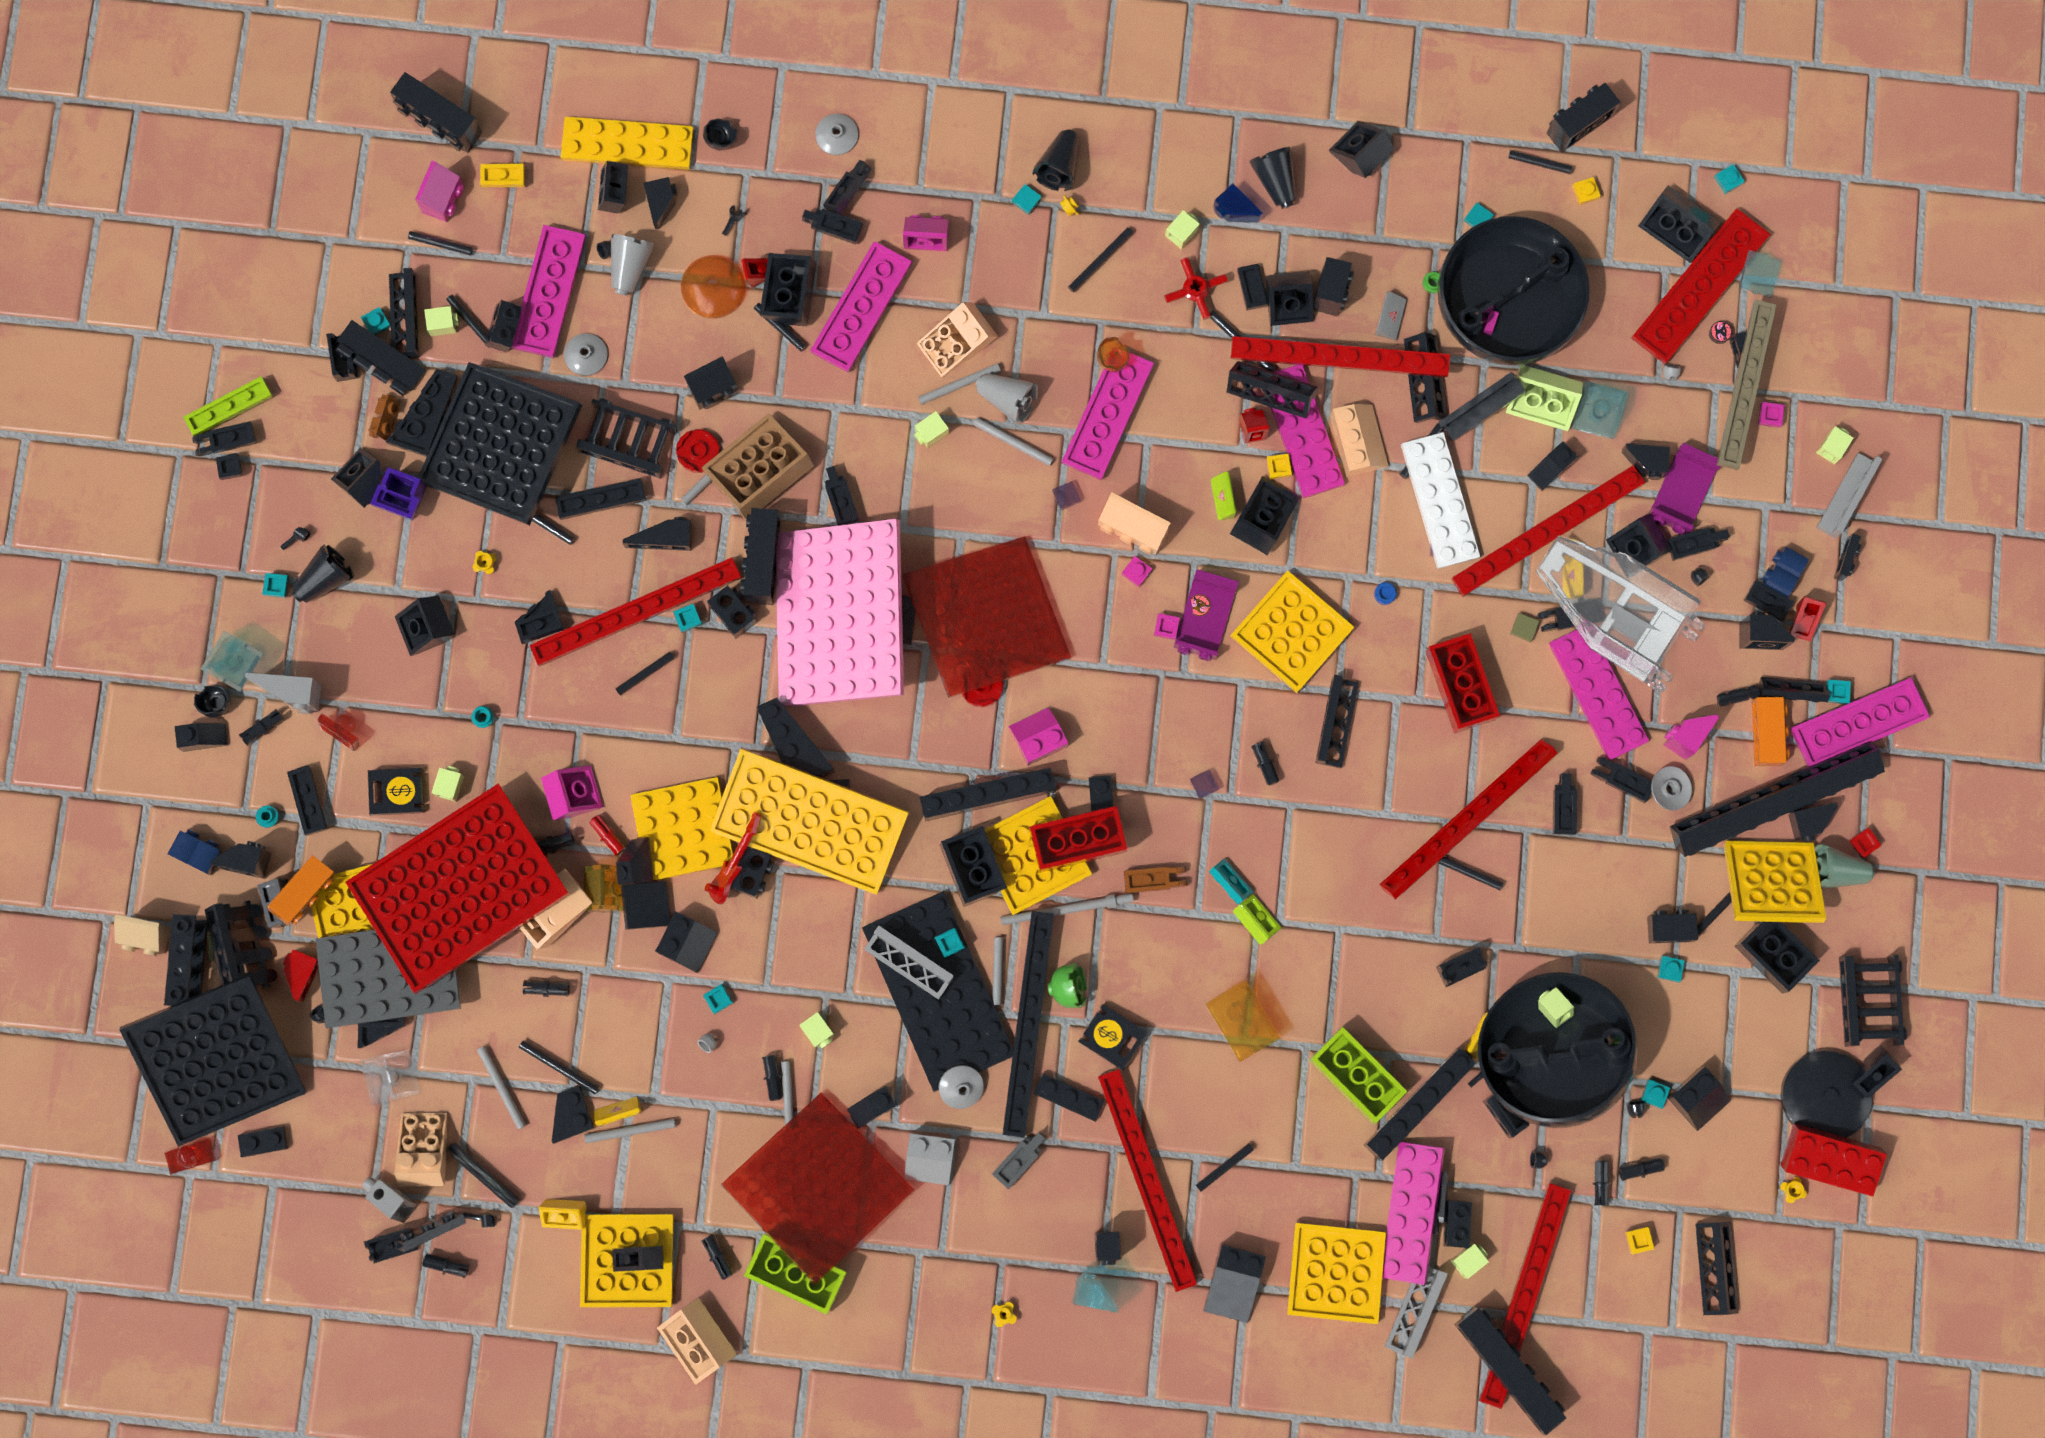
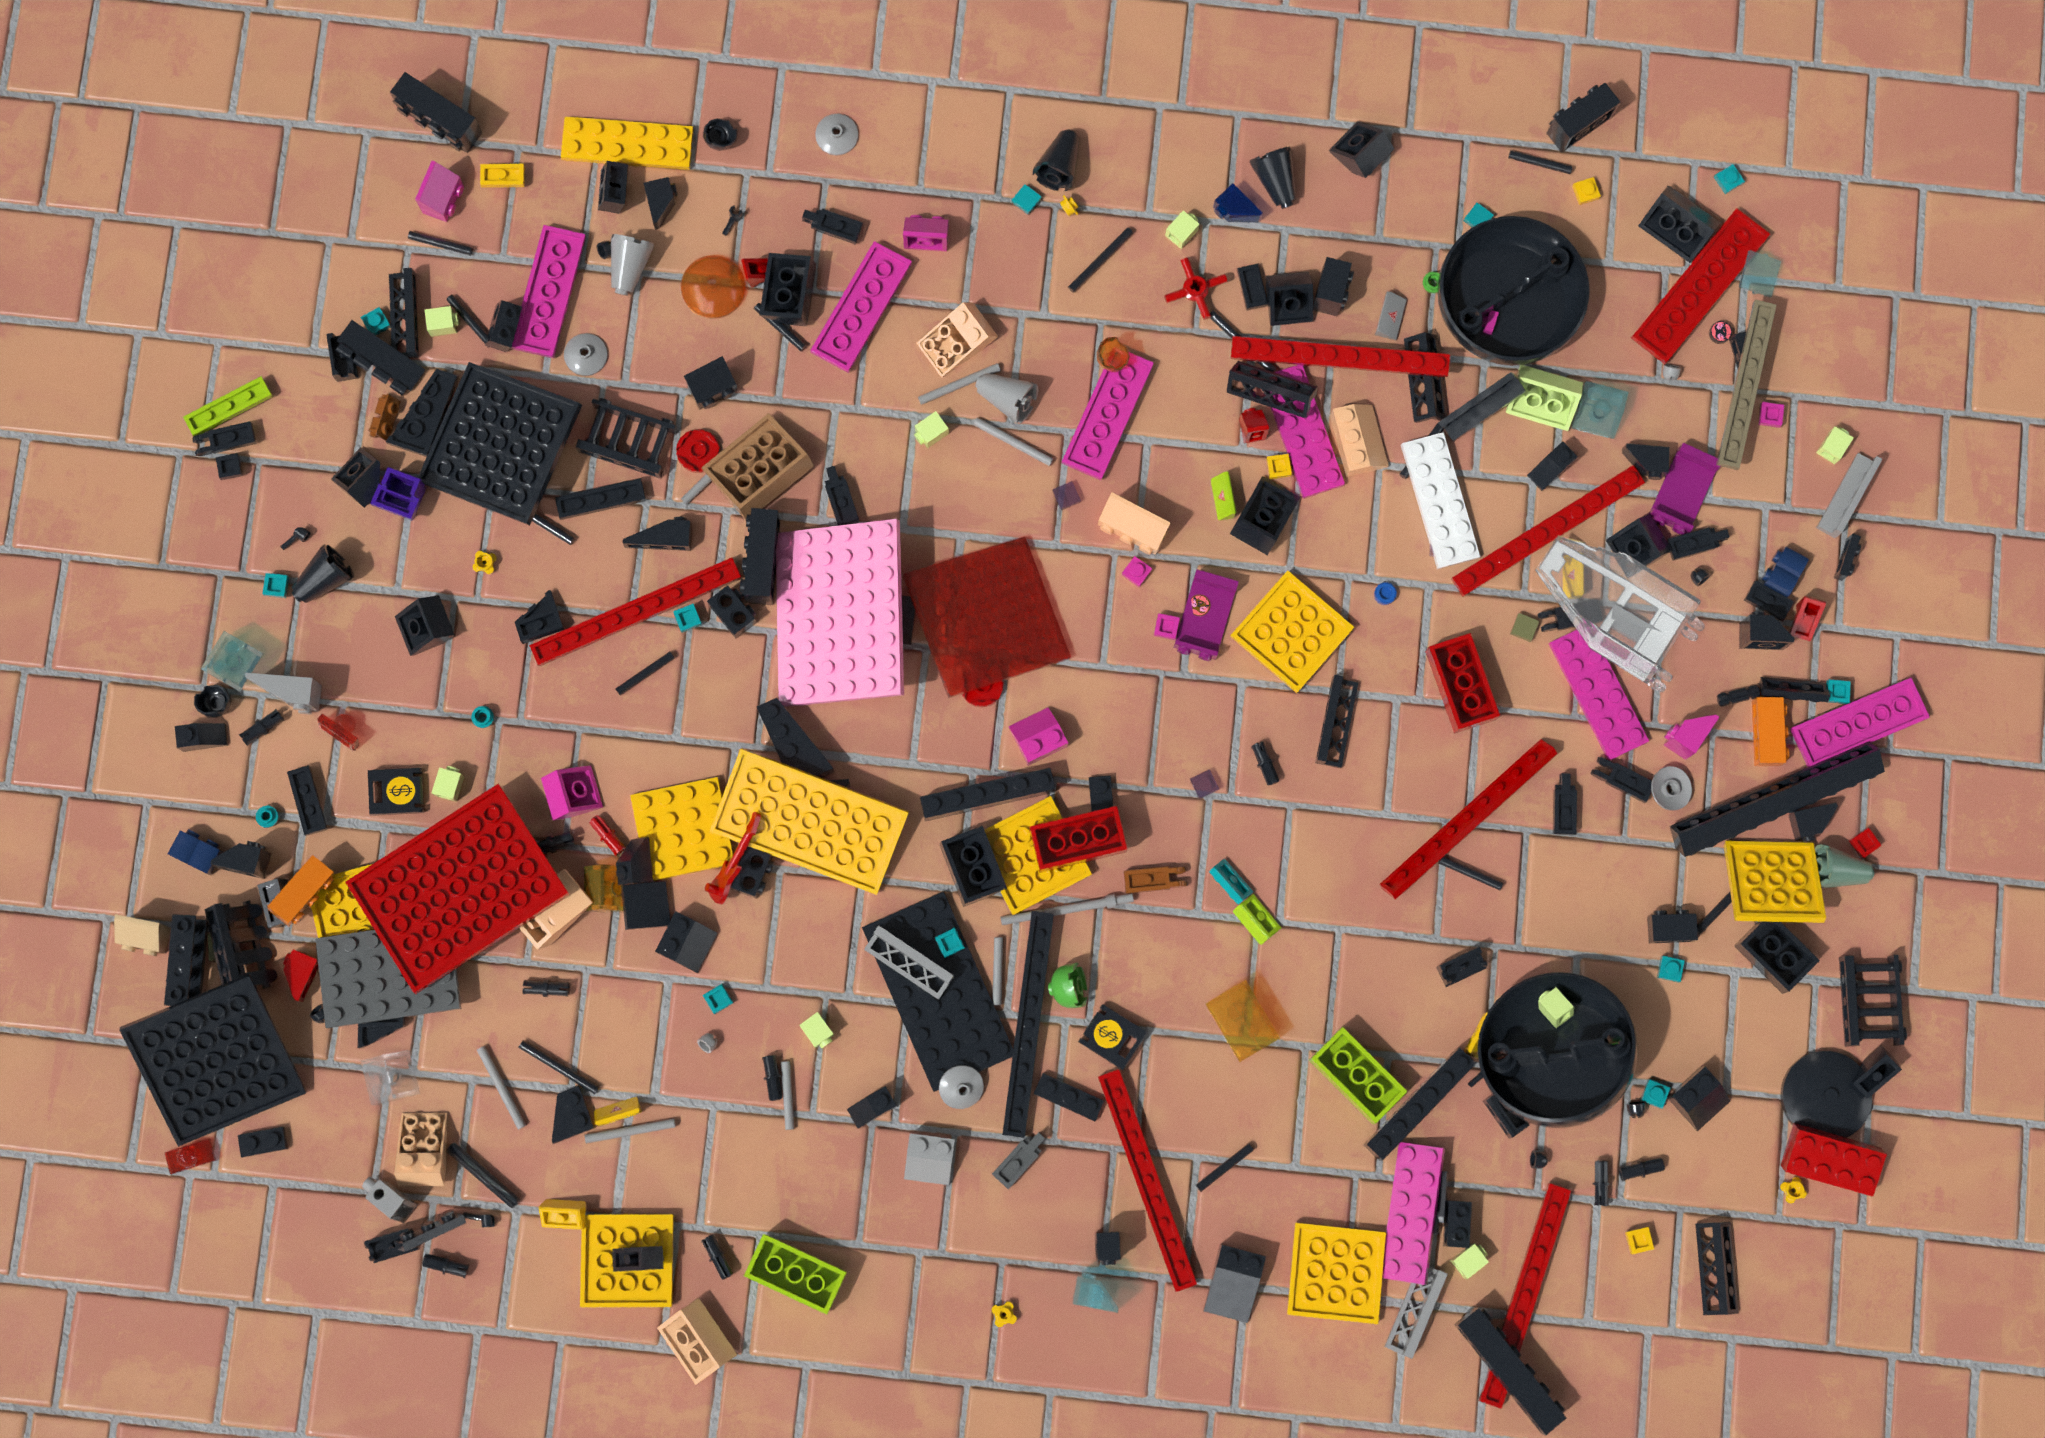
clear red plate [721,1092,915,1285] -> none
black hinge [823,160,872,215] -> none

